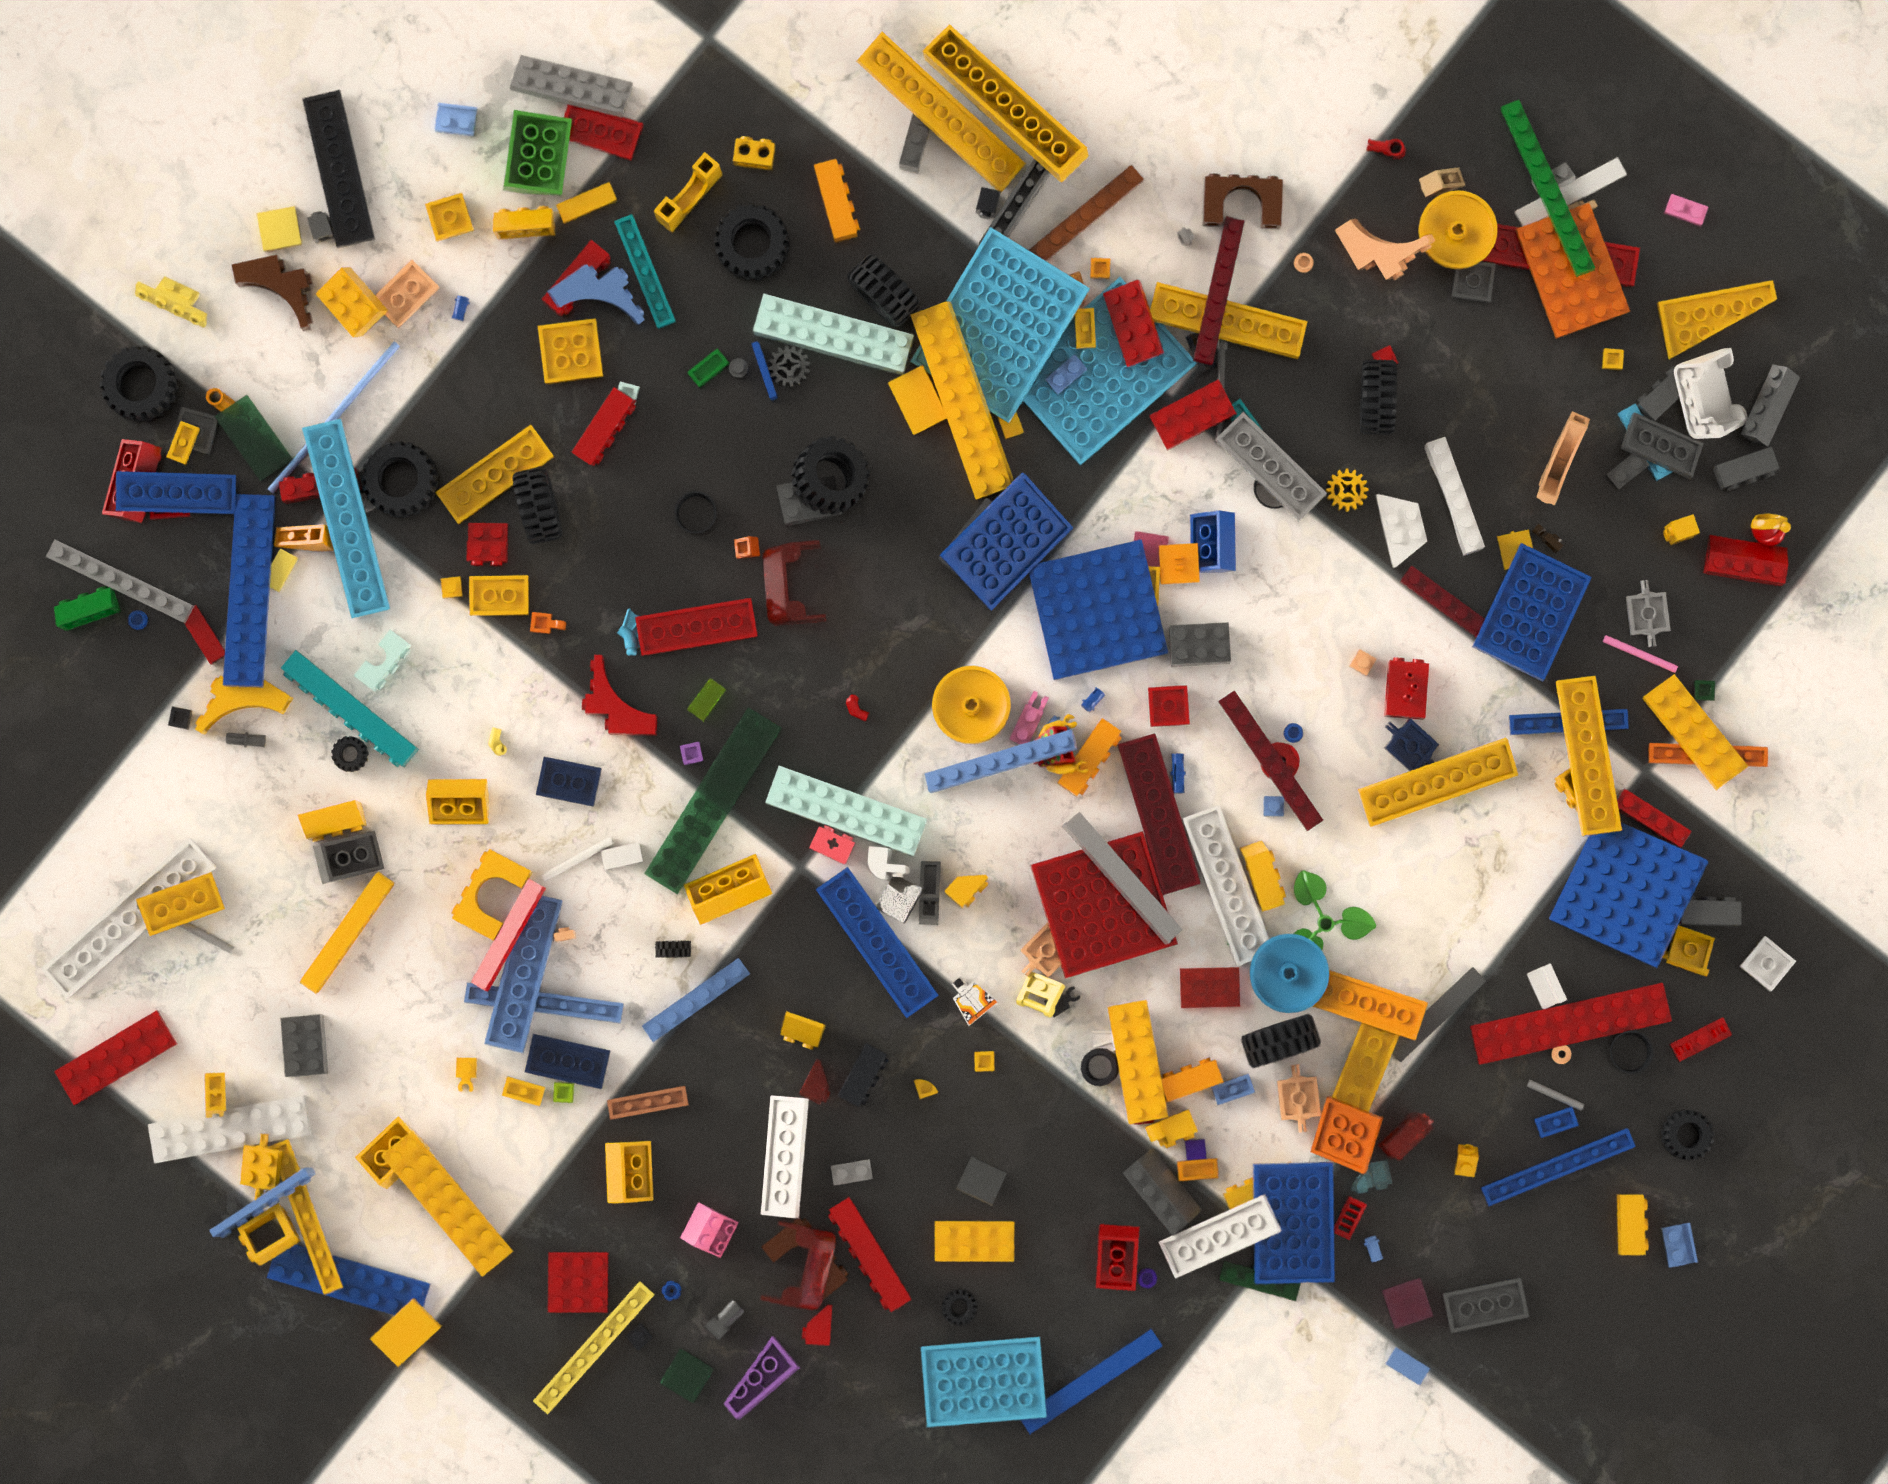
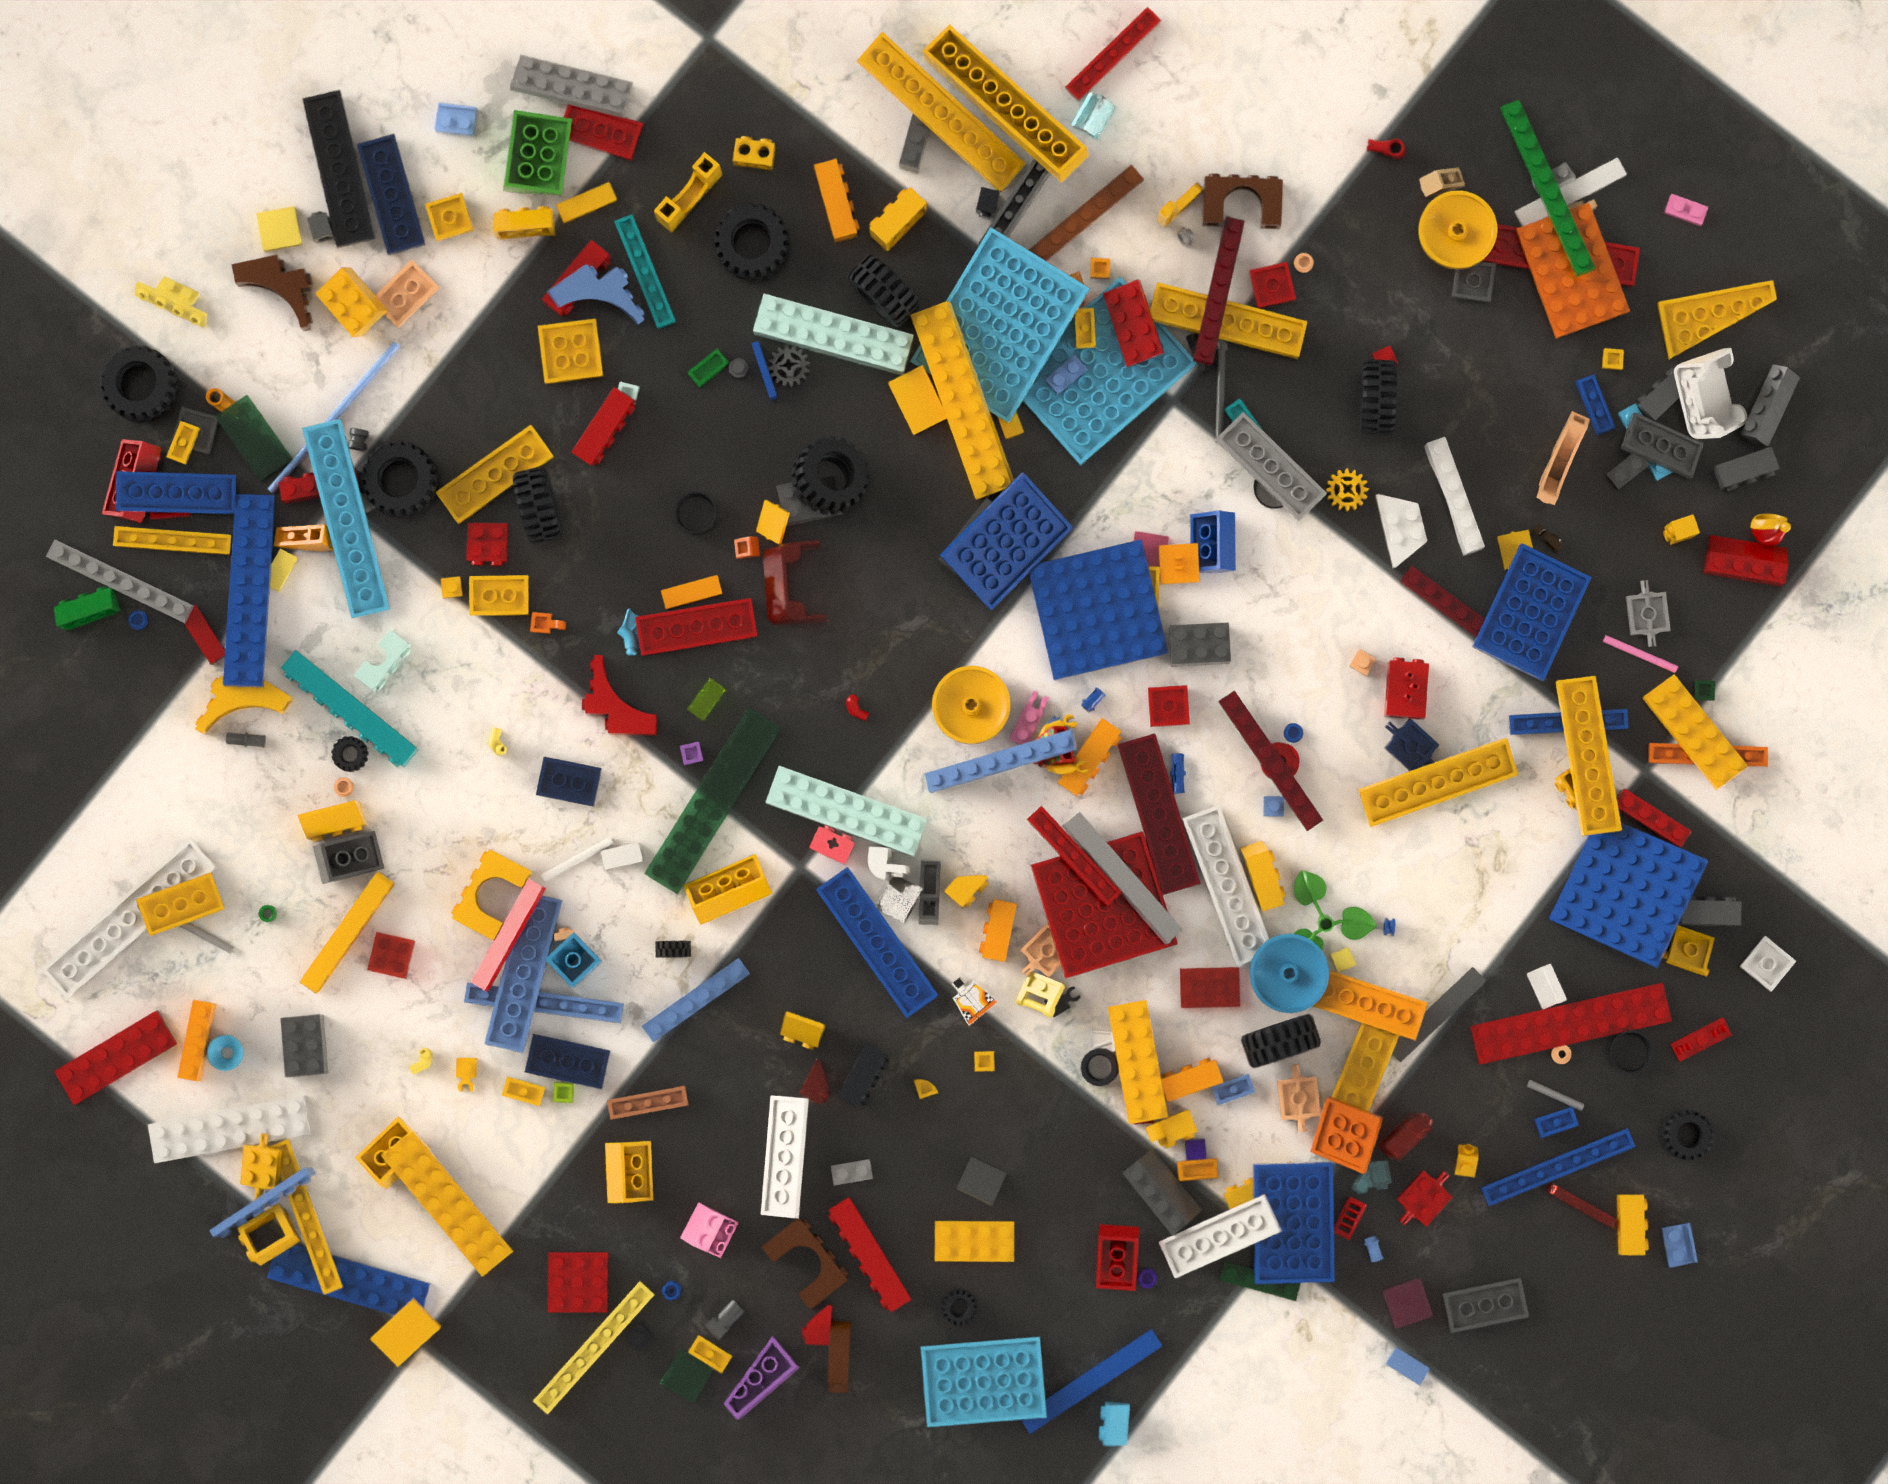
black plate [168,706,192,730] -> none
yellow hinge [204,1073,226,1118] -> none
yellow slope [426,779,489,824] -> none
blue pin [451,295,470,321] -> none
clear red windscreen [760,1220,836,1310] -> none
red plate [1149,379,1237,451] -> none
light nougat arch [1335,219,1435,280] -> none
none -> yellow plate [113,526,233,555]
none -> light orange brick [177,1000,217,1081]
none -> medium azure piece [207,1035,244,1071]
none -> green axle [258,905,277,922]
none -> light nougat plate [334,777,354,797]
none -> dark grey wheel [347,428,369,451]
none -> dark blue plate [357,134,426,255]
none -> clear red plate [367,932,415,979]
none -> light yellow arm [409,1048,433,1075]
none -> dark azure slope [545,932,603,988]
none -> light orange tile [661,575,723,610]
none -> yellow plate [688,1335,732,1373]
none -> yellow piece [756,500,790,544]
none -> reddish brown arch [828,1321,851,1393]
none -> yellow brick [869,187,927,252]
none -> light orange brick [979,899,1017,962]
none -> red plate [1026,806,1122,906]
none -> red plate [1065,7,1161,102]
none -> clear light blue panel [1072,92,1116,139]
none -> medium azure slope [1099,1402,1130,1446]
none -> yellow beam [1157,183,1204,228]
none -> red plate [1249,262,1296,309]
none -> light yellow tile [1330,947,1356,973]
none -> blue bush [1383,918,1395,936]
none -> red plate [1396,1170,1453,1227]
none -> clear red beam [1546,1183,1619,1229]
none -> blue tile [1575,374,1616,436]

